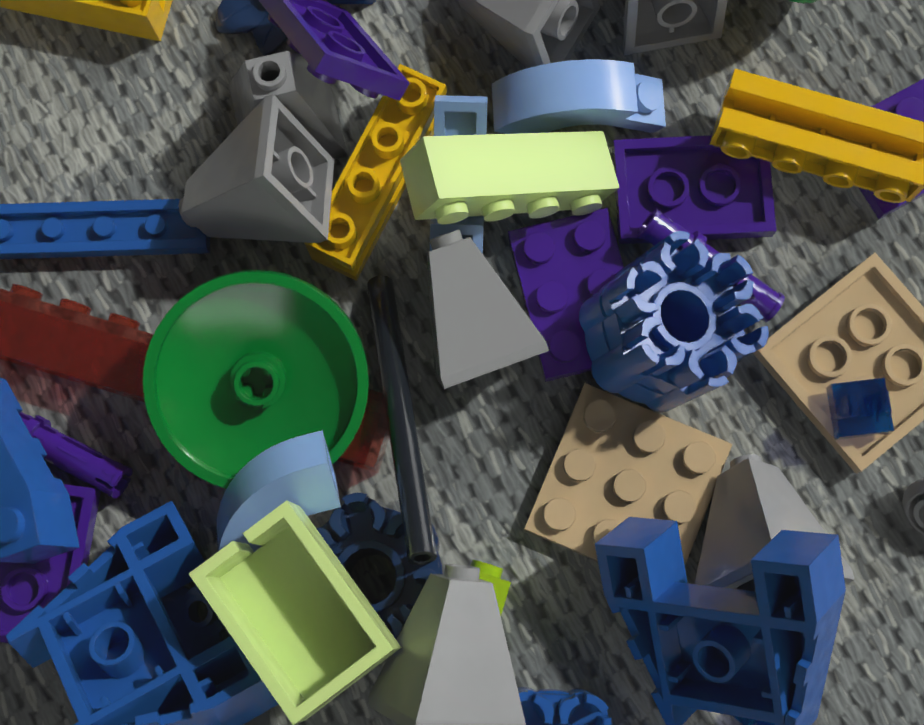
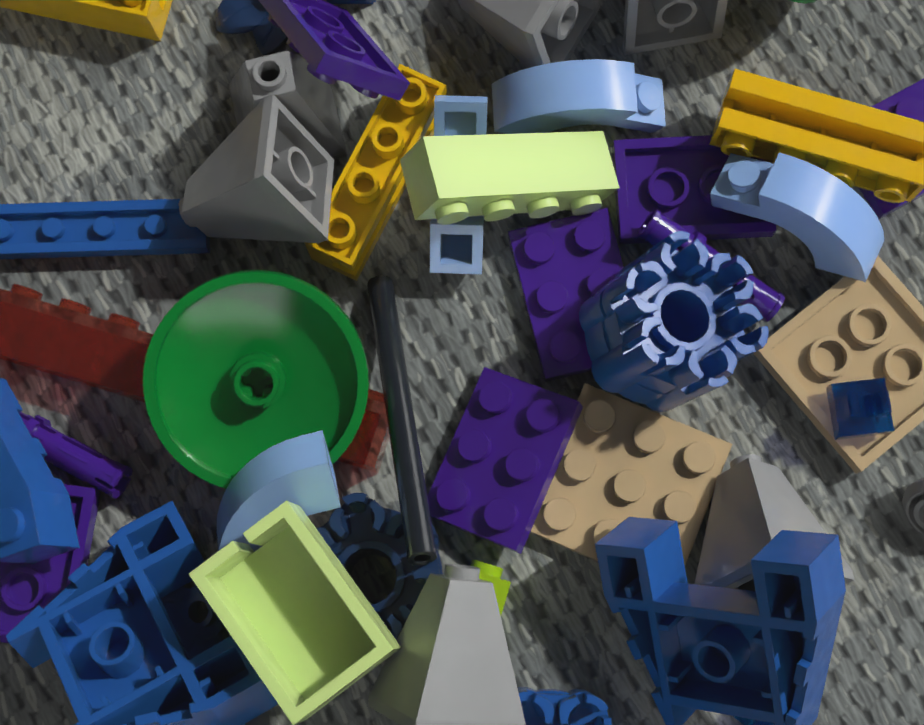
light grey slope [427,229,549,389] -> none
none -> dark purple plate [427,367,583,554]
none -> light blue arch [710,153,884,282]

